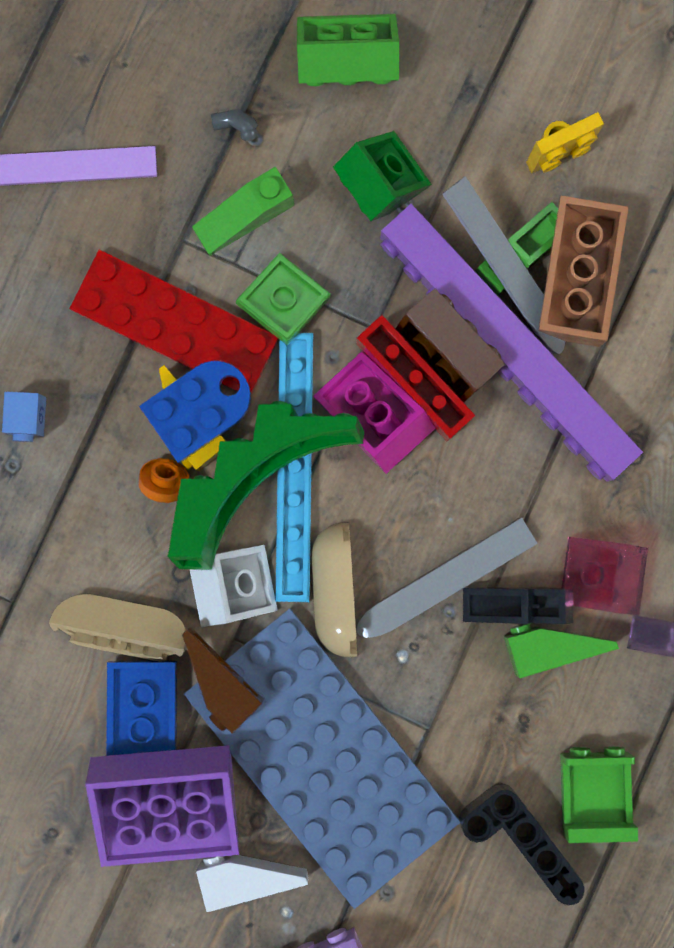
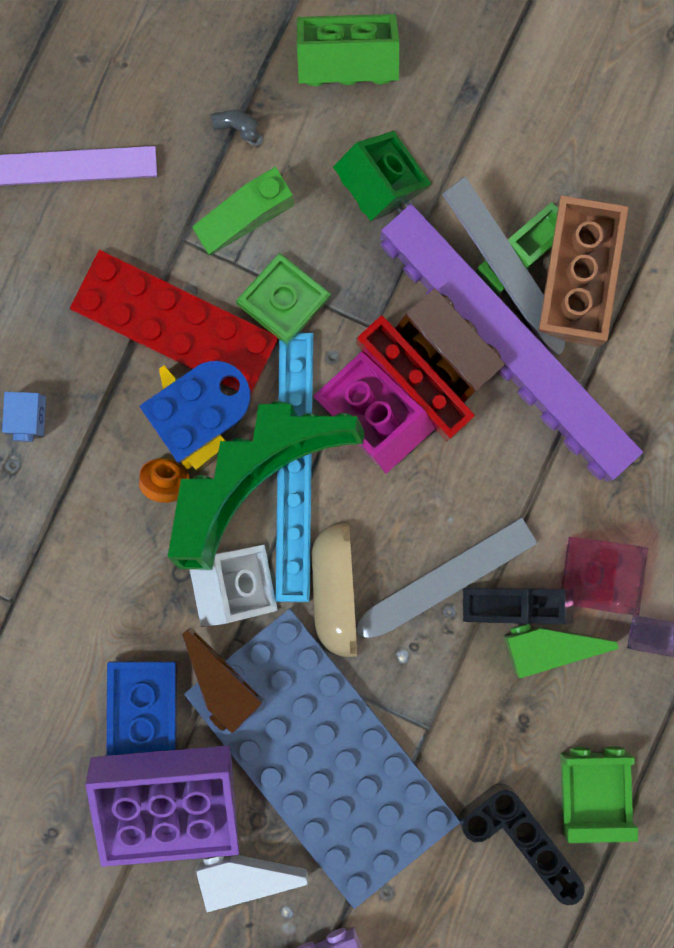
tan brick [49,594,186,661] -> none
yellow plate [526,112,604,174] -> none

